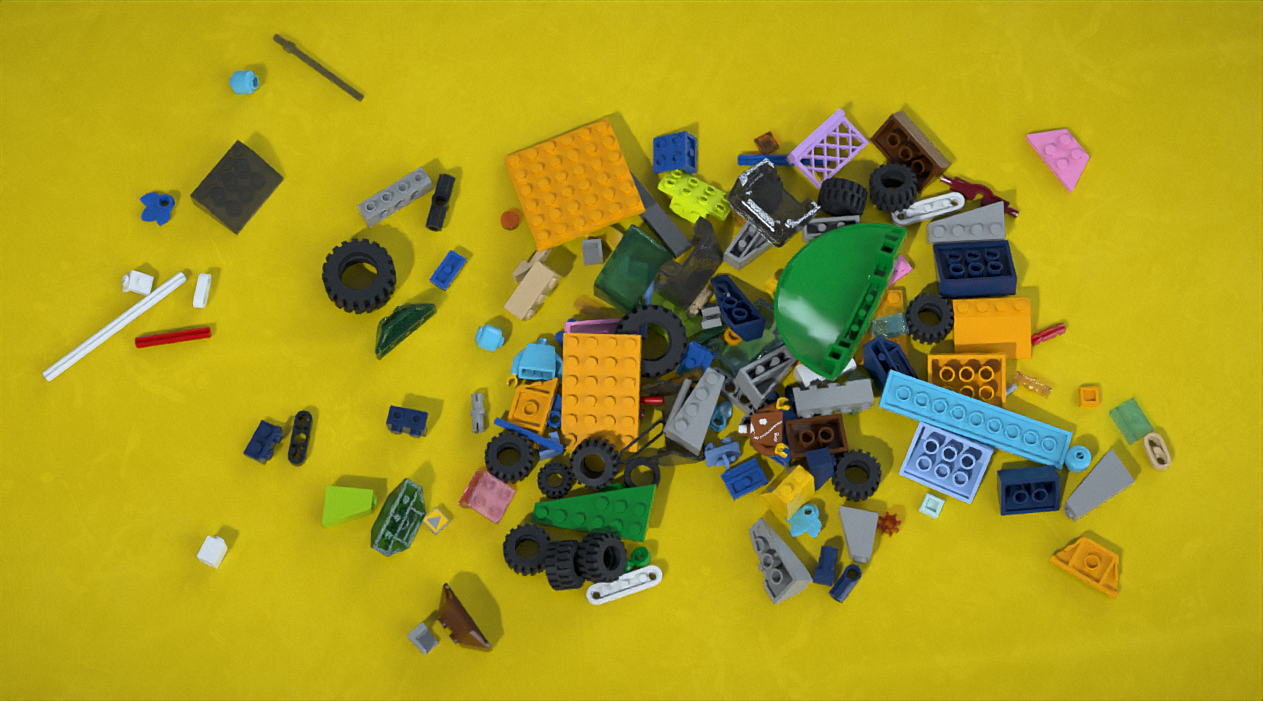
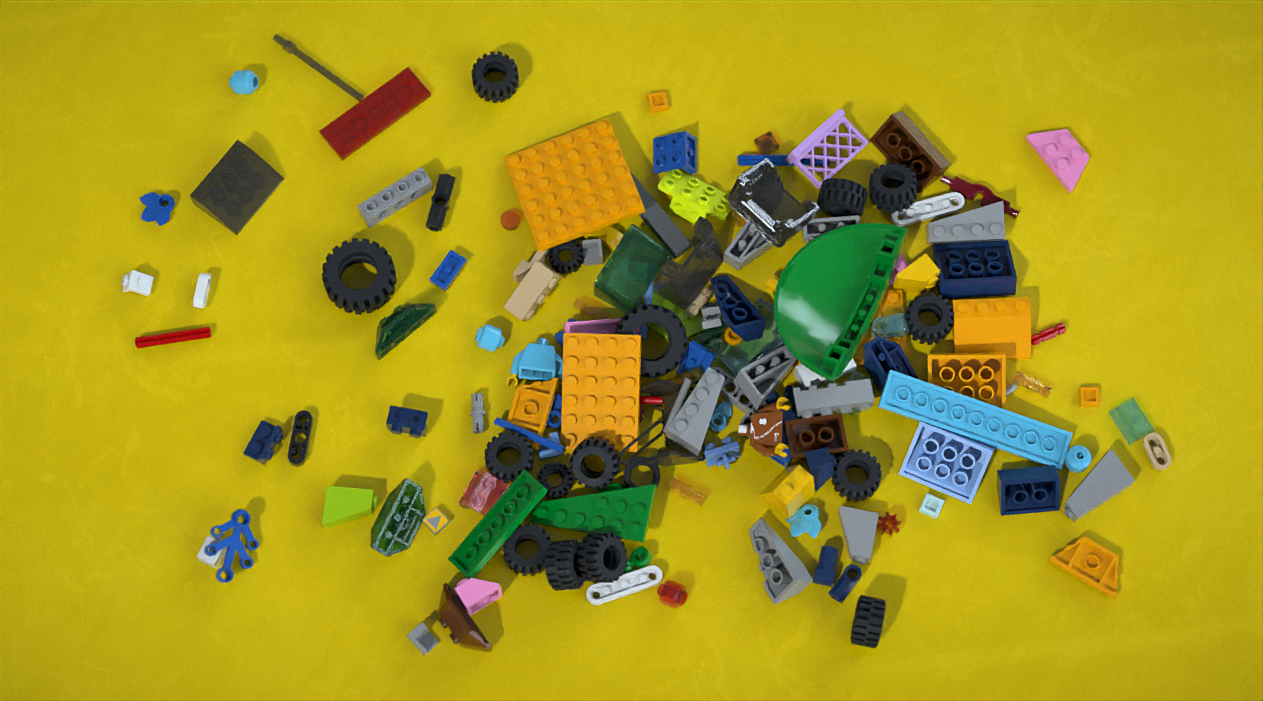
white axle [43,272,187,381] -> none
blue plate [721,458,768,501] -> none
none -> blue plant [204,509,259,583]
none -> clear red plate [319,67,431,161]
none -> green plate [448,469,549,579]
none -> bright pink slope [454,578,503,616]
none -> black tyre [472,51,519,103]
none -> black tyre [549,239,583,274]
none -> light orange tile [647,91,669,113]
none -> clear red head [657,580,688,609]
none -> clear yellow pin [667,477,707,507]
none -> black tyre [850,595,886,649]
none -> yellow slope [892,254,940,294]

